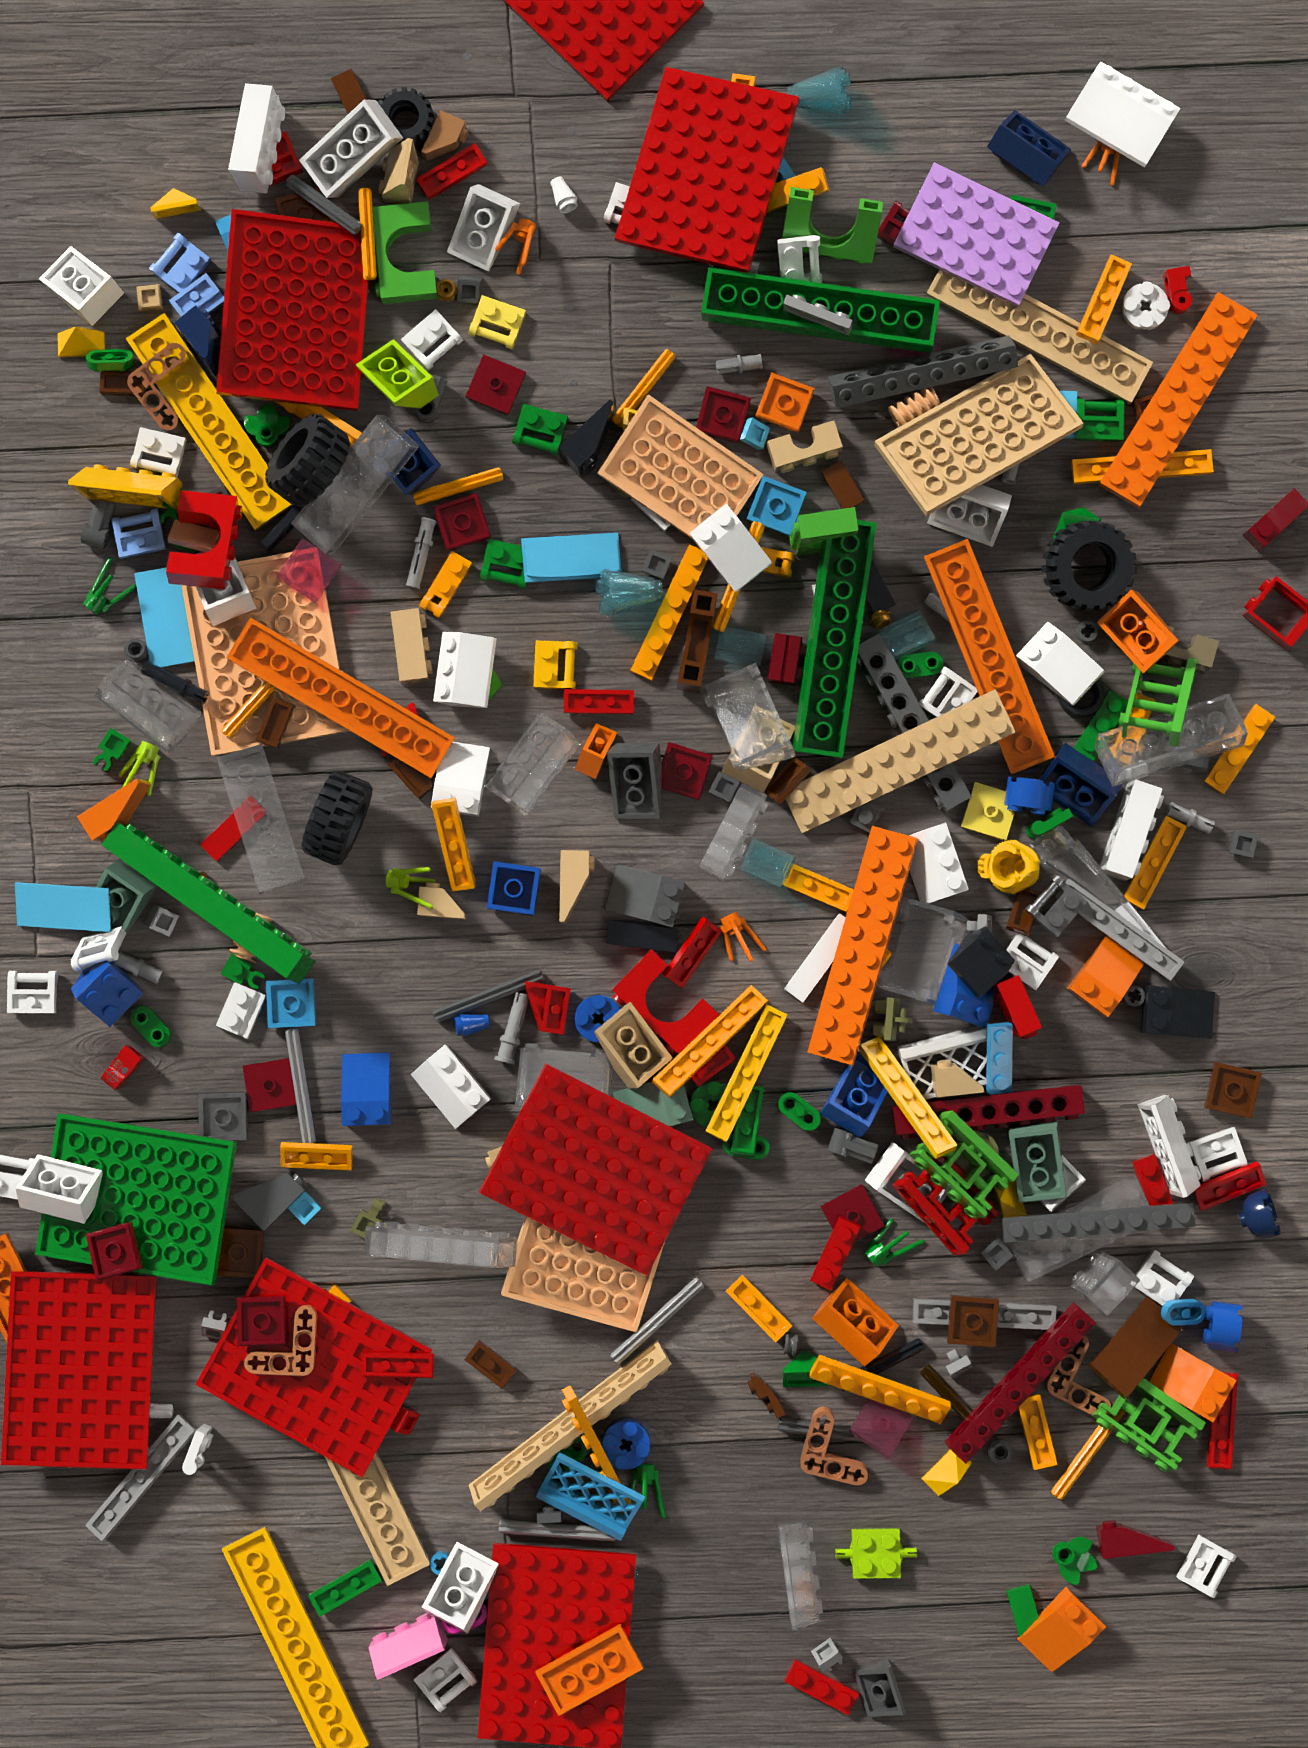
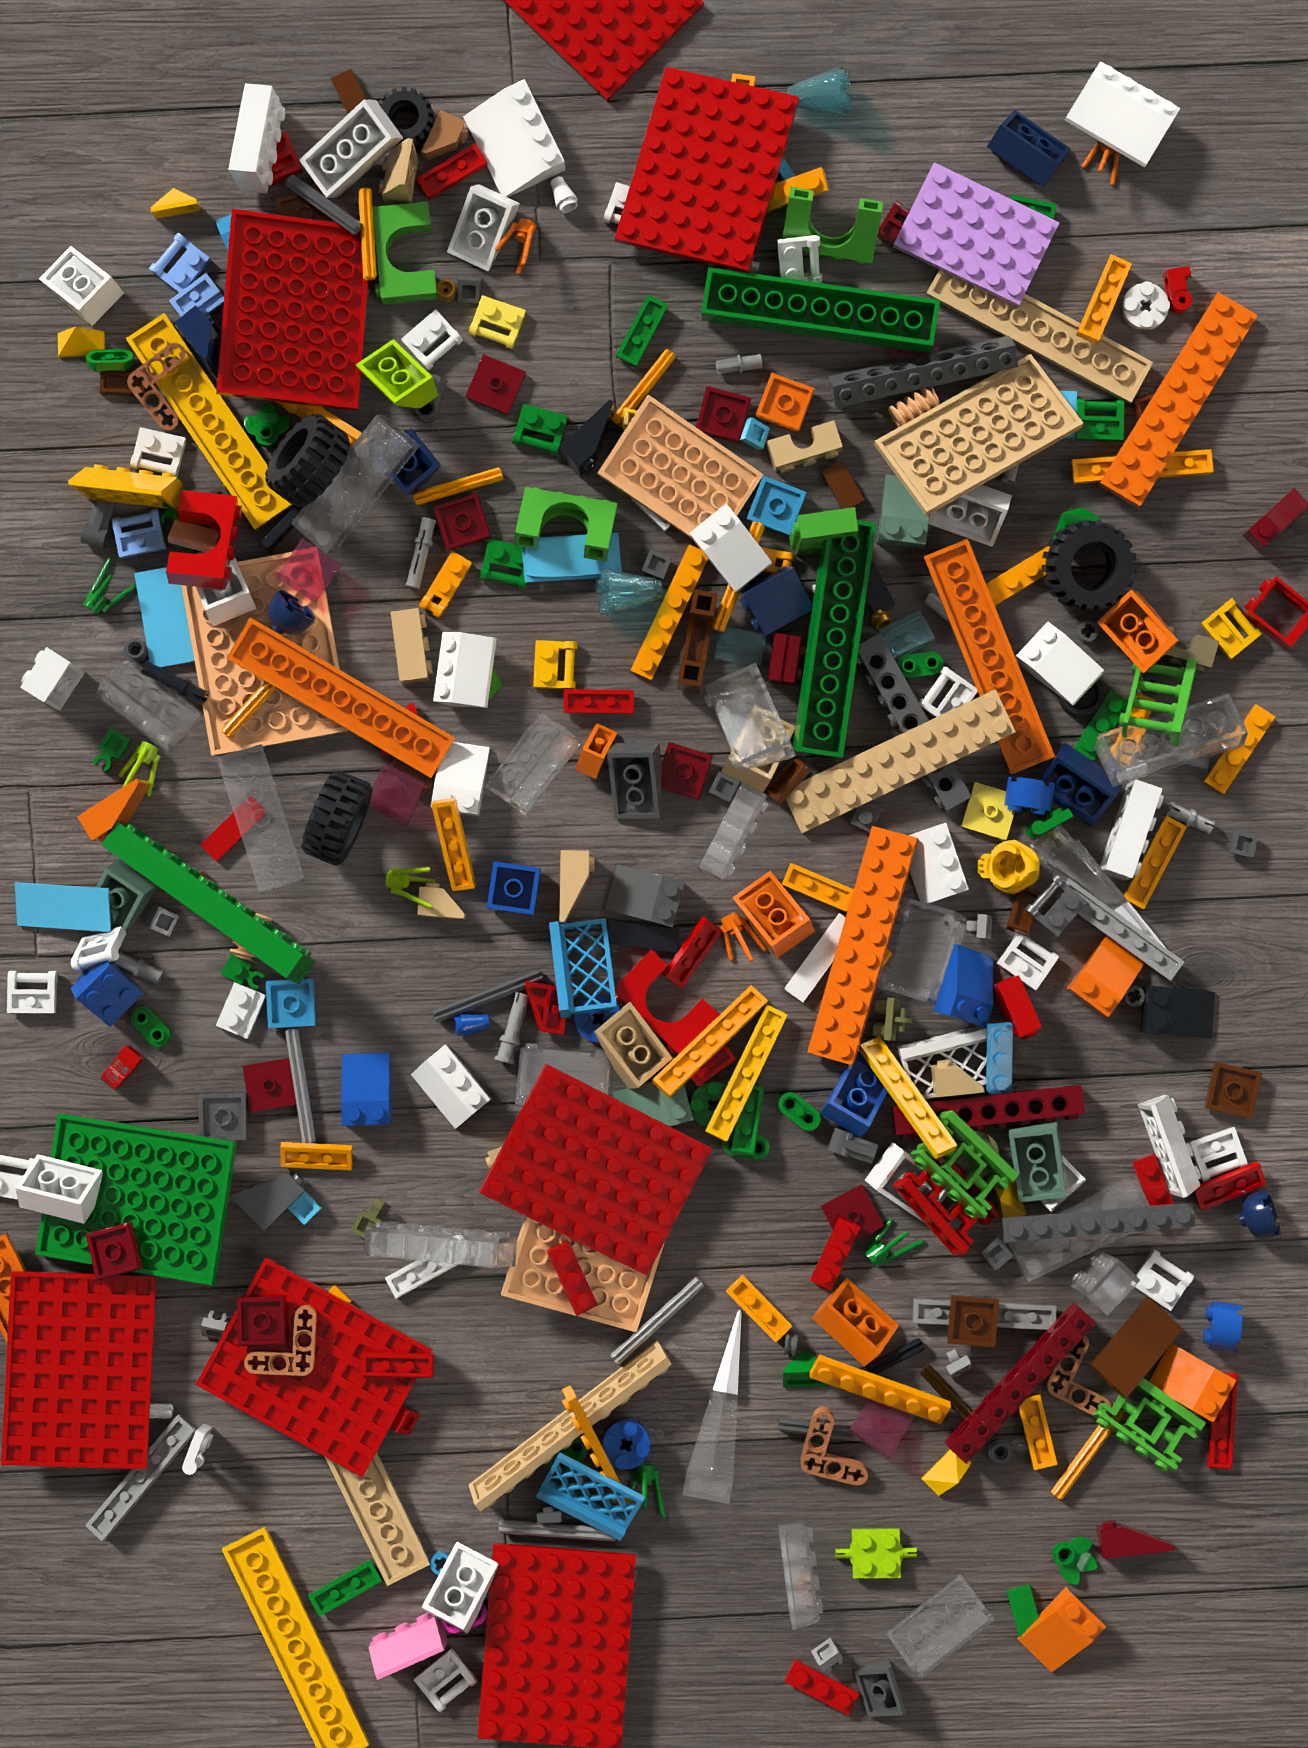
tan tile [136,284,163,311] -> none
reddish brown plate [217,1227,264,1278] -> none
reddish brown tile [255,697,296,750] -> none
reddish brown plate [464,1340,517,1389] -> none
orange plate [536,1624,644,1716] -> none
clear light blue plate [739,838,797,888] -> none
reddish brown slope [747,1372,785,1418] -> none
light grey plate [783,295,853,335] -> none
black slope [947,926,1015,998] -> none
dark azure plate [1161,1299,1206,1325] -> none
white plate [1176,1535,1237,1598] -> none
none -> white brick [21,647,85,711]
none -> dark blue cylinder [267,590,316,635]
none -> clear pink plate [369,762,427,825]
none -> white tile [385,1232,480,1299]
none -> white slope [463,79,565,197]
none -> bright green arch [514,487,617,562]
none -> red plate [546,1240,598,1316]
none -> dark azure fence [549,918,617,1019]
none -> green plate [616,295,668,368]
none -> clear plate [682,1310,741,1504]
none -> orange slope [732,871,815,958]
none -> dark blue brick [740,565,813,636]
none -> sand green slope [877,474,929,550]
none -> clear slope [886,1574,995,1679]
none -> light orange plate [986,546,1050,606]
none -> yellow plate [1200,598,1262,660]

